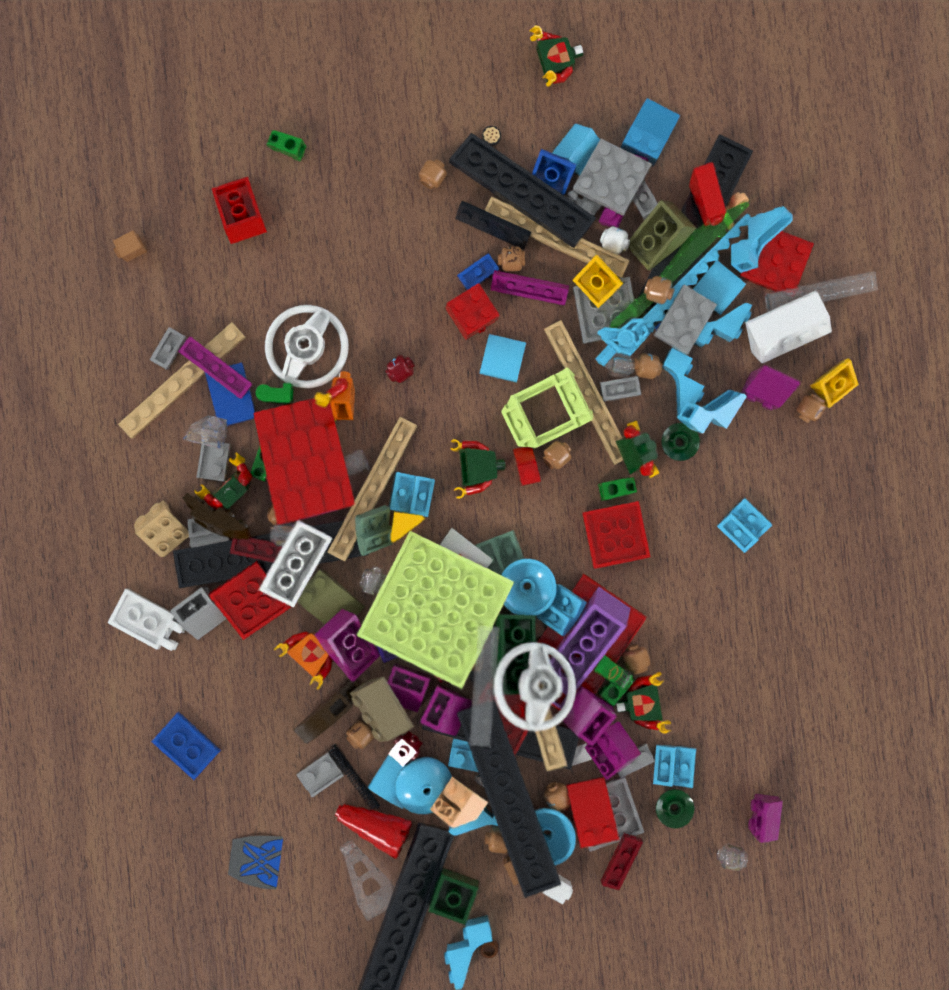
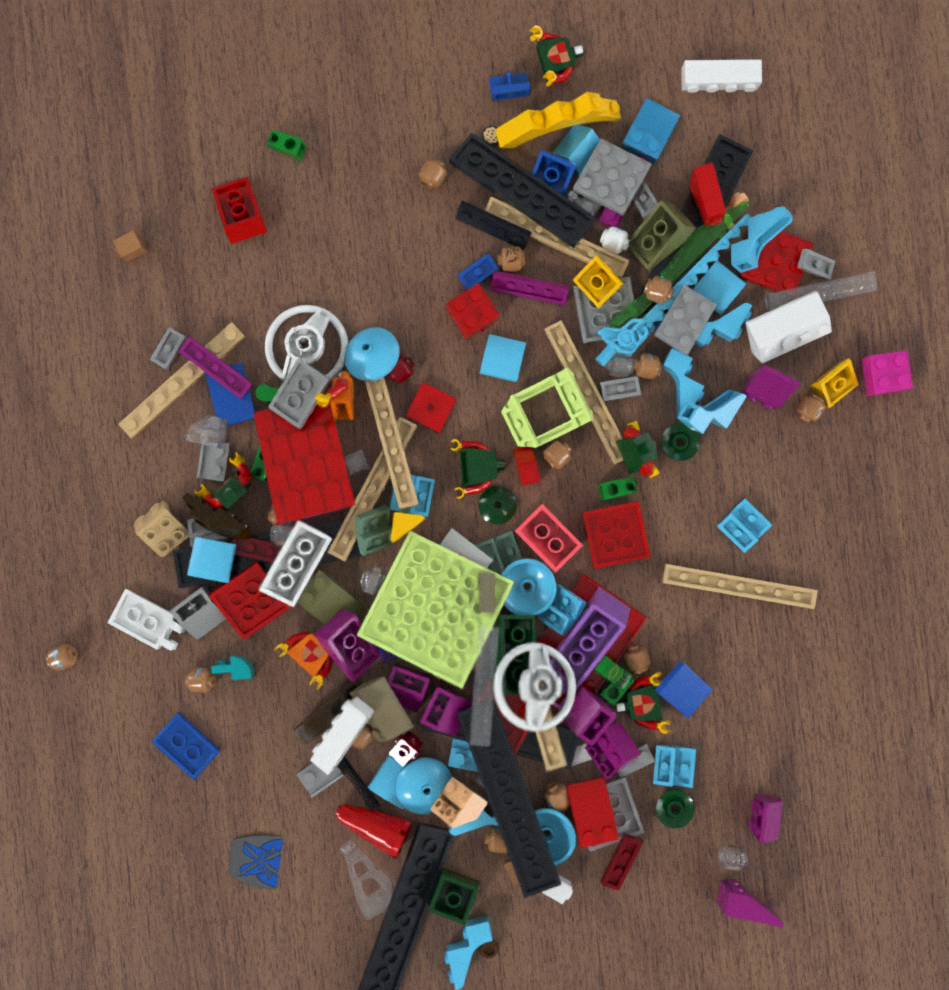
none -> medium nougat head [46,643,77,671]
none -> medium nougat head [185,667,216,693]
none -> medium azure slope [187,537,237,583]
none -> teal brick [211,655,255,680]
none -> light grey plate [268,358,331,429]
none -> white brick [310,697,375,775]
none -> medium azure dish [344,327,400,381]
none -> tan plate [365,377,419,510]
none -> red plate [406,382,457,433]
none -> dark green dish [478,486,517,524]
none -> dark tan slope [479,572,495,613]
none -> blue panel [489,70,530,101]
none -> yellow arch [495,92,621,149]
none -> coral slope [515,504,583,573]
none -> blue tile [655,661,713,718]
none -> tan plate [662,564,818,609]
none -> white brick [682,60,762,93]
none -> magenta slope [716,879,784,928]
none -> light grey plate [797,249,835,280]
none -> dark pink brick [861,350,913,396]

